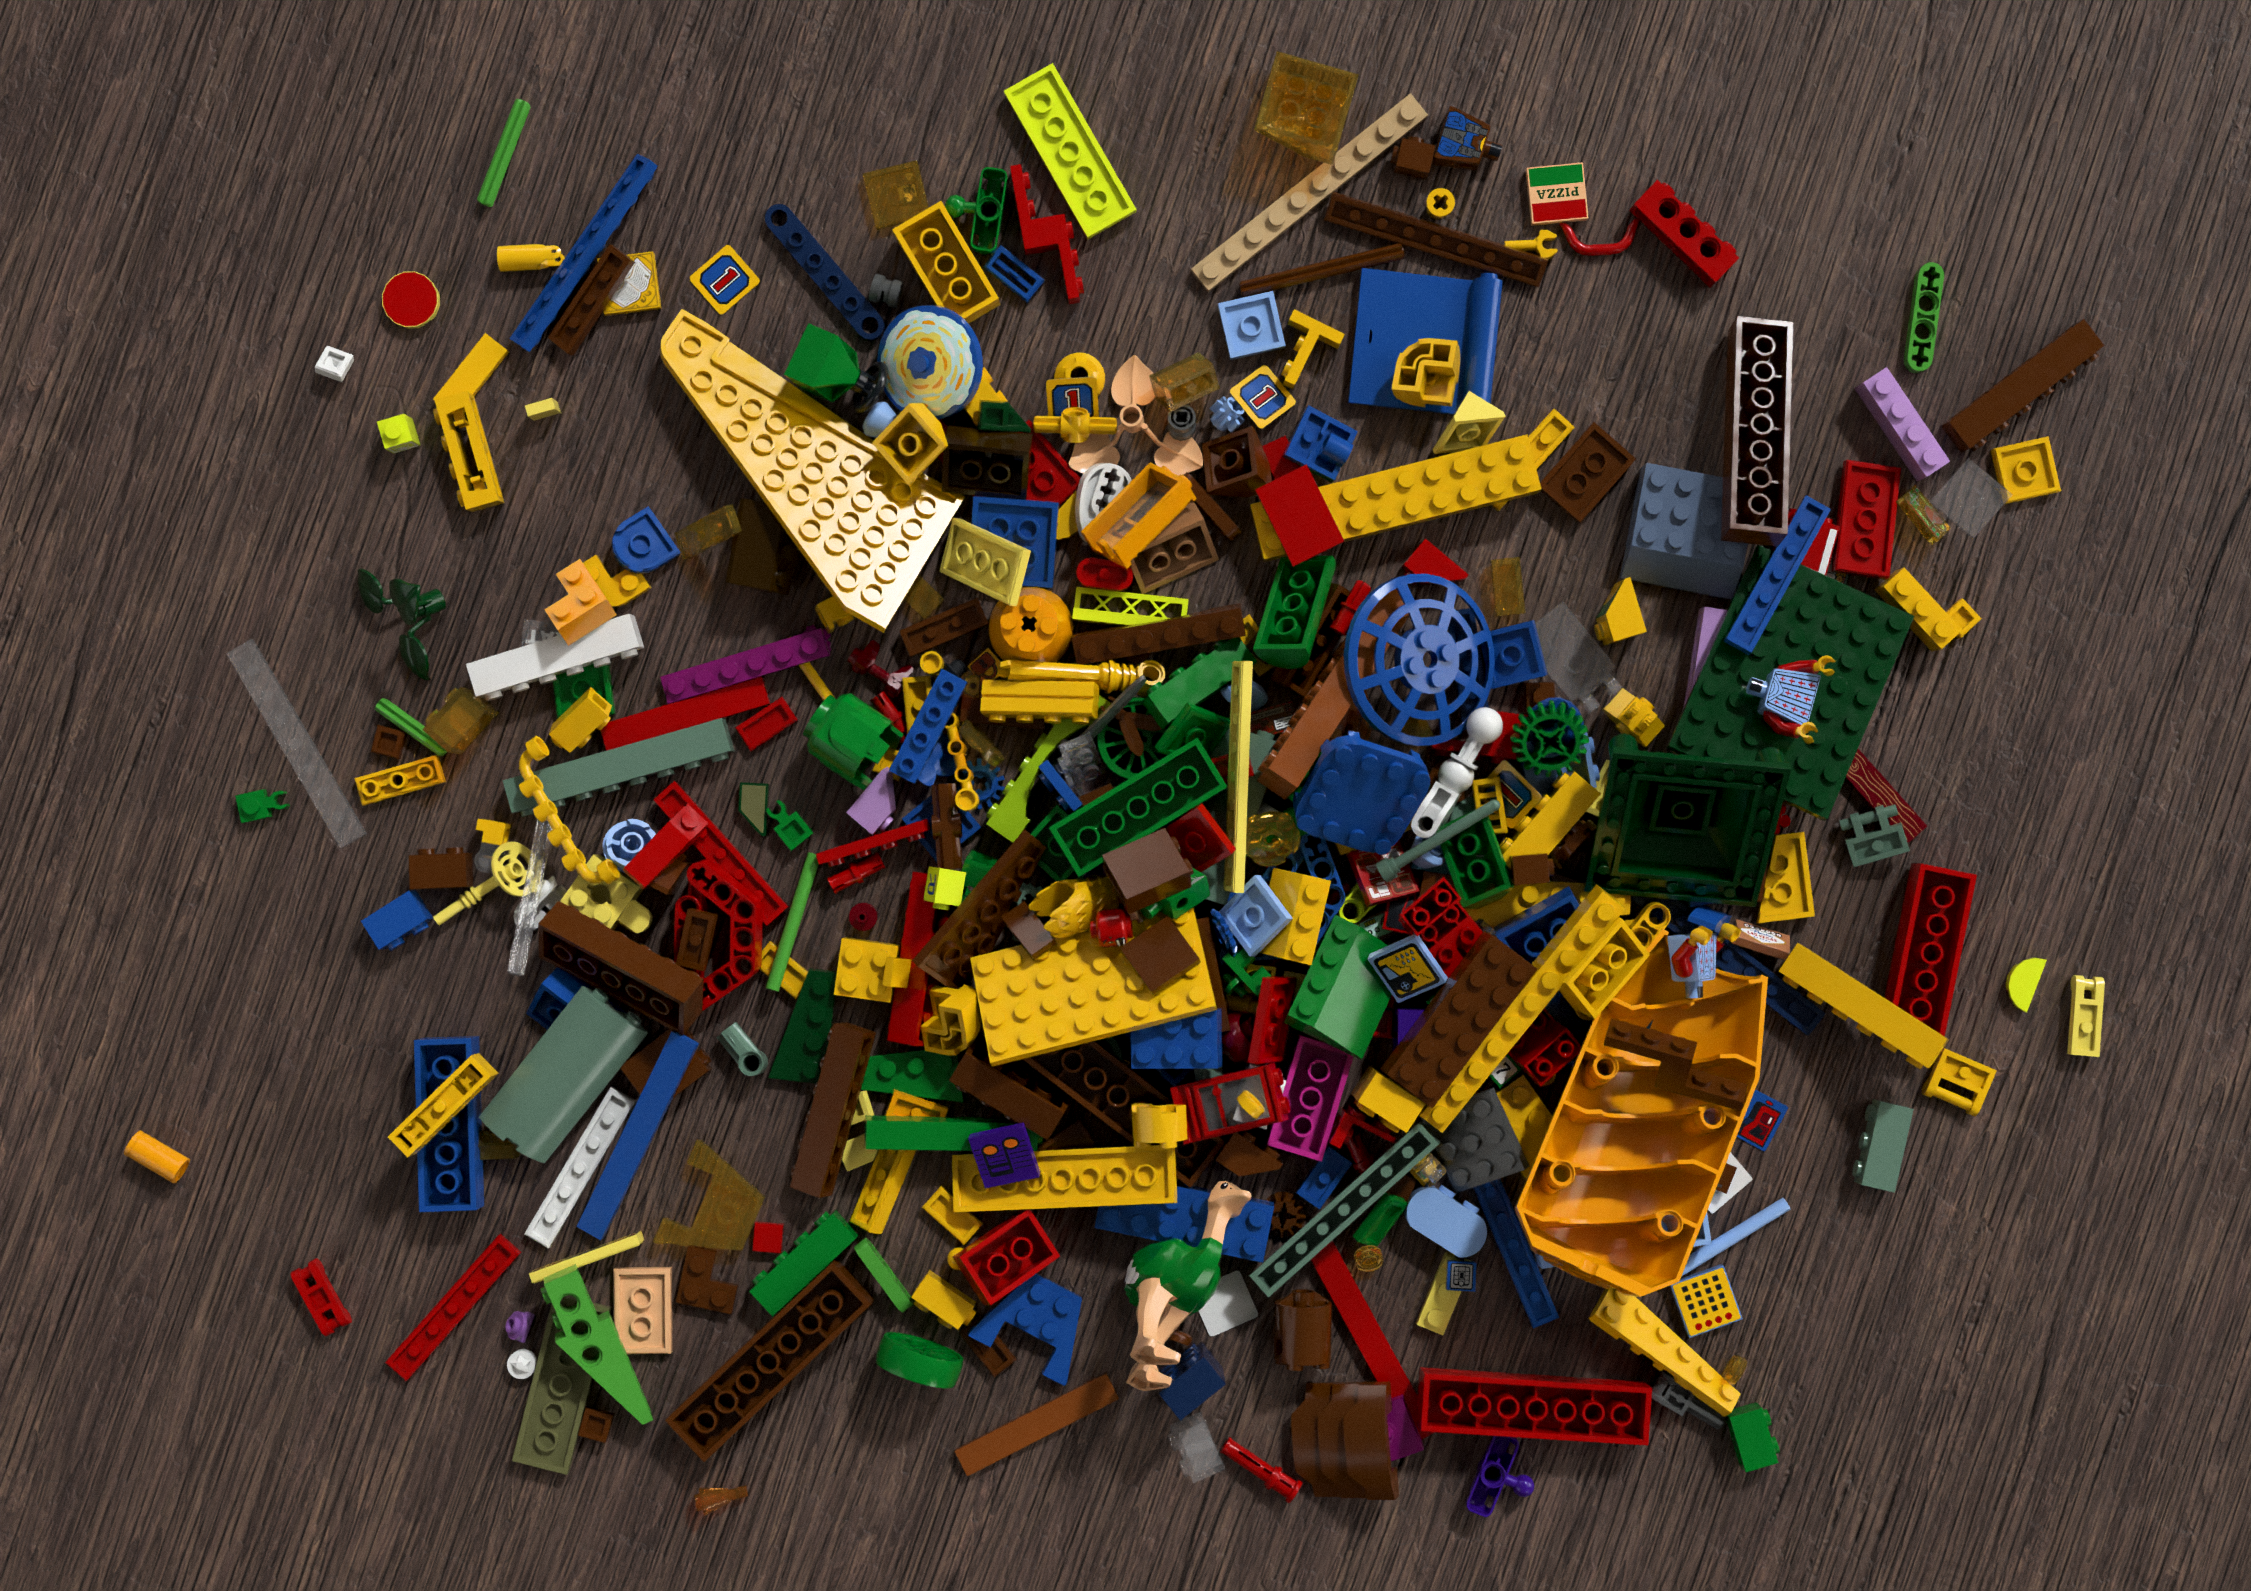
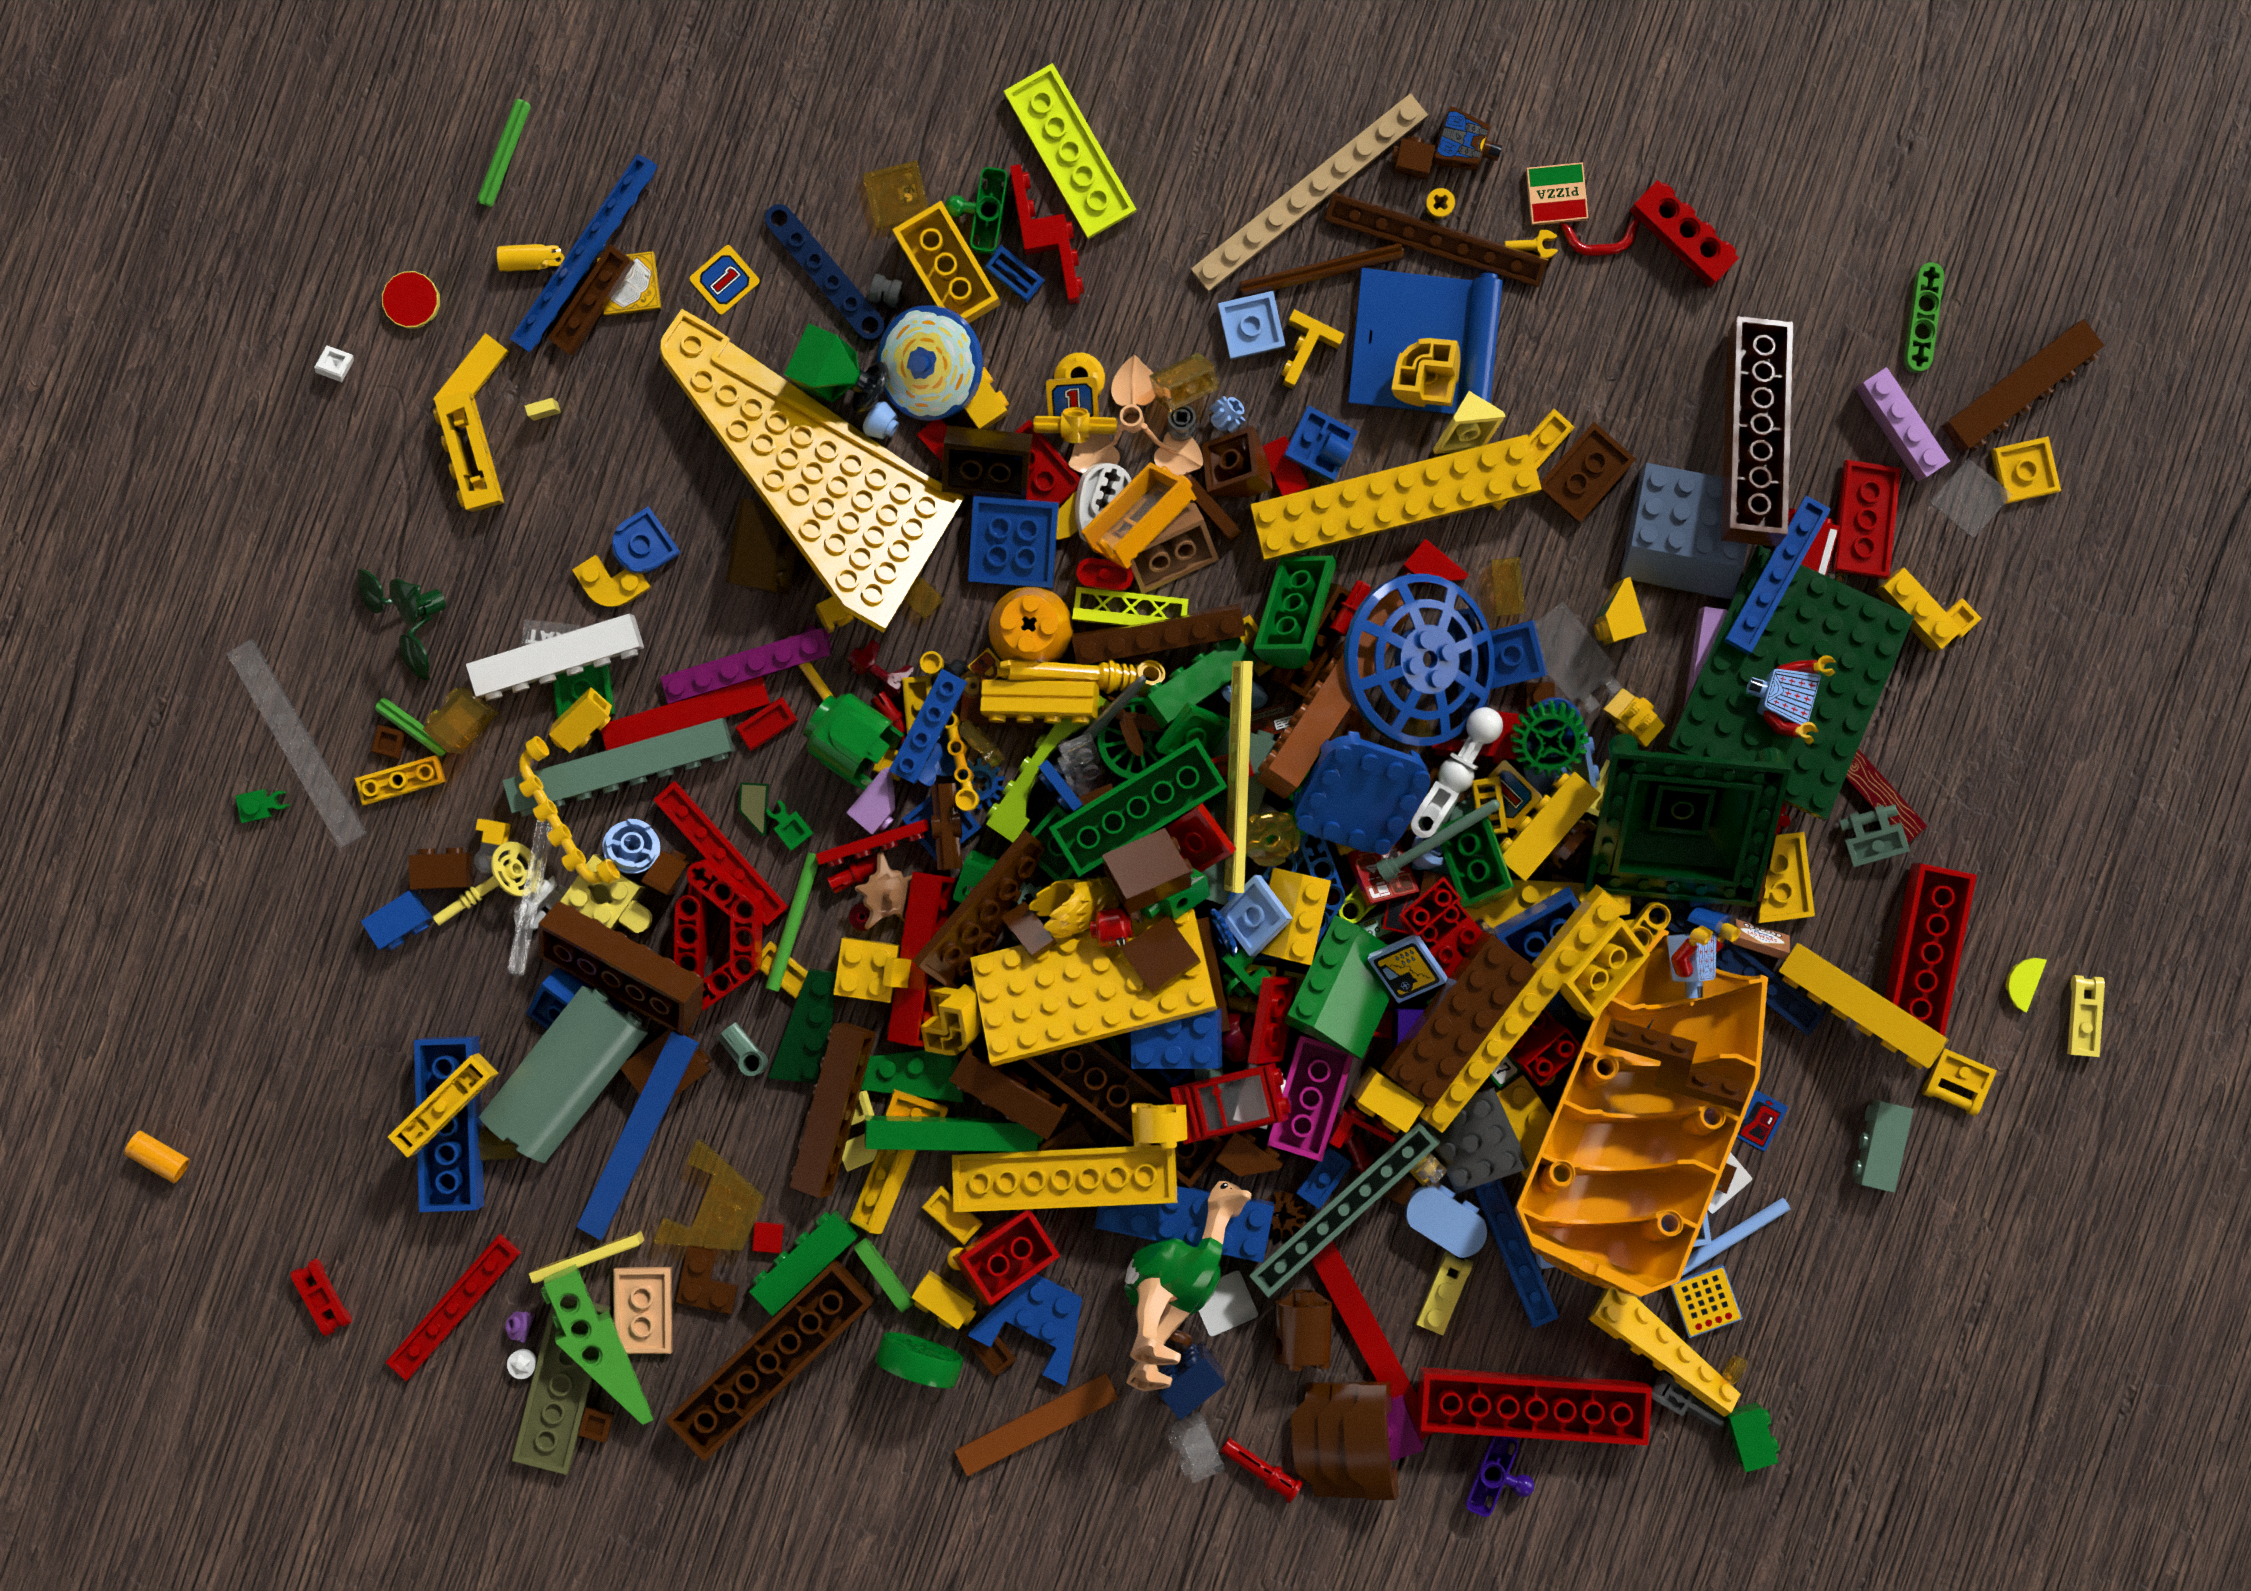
neon yellow brick [377,414,421,454] -> none
white tile [524,1086,637,1249] -> none
light orange brick [544,559,617,646] -> none
red slope [623,804,709,890] -> none
clear yellow tile [674,504,742,560] -> none
reddish brown plate [676,908,718,971] -> none
clear orange cone [694,1485,748,1516] -> none
yellow slope [872,403,948,485] -> none
reddish brown plate [900,598,989,657] -> none
neon yellow brick [924,866,966,910] -> none
light yellow tile [939,518,1031,606] -> none
dark purple tile [968,1122,1041,1188] -> none
dark green tile [977,400,1031,433] -> none
sticker [1230,365,1296,428] -> none
yellow tile [1237,1090,1264,1119] -> none
clear yellow slope [1254,51,1359,165] -> none
red tile [1255,464,1344,567] -> none
green tile [1353,1192,1408,1247] -> none
clear yellow tile [1354,1245,1383,1272] -> none
tile [1446,1260,1477,1292] -> none
reddish brown brick [1510,853,1554,885] -> none
clear yellow tile [1896,485,1951,545] -> none
none -> medium nougat piece [855,852,912,929]

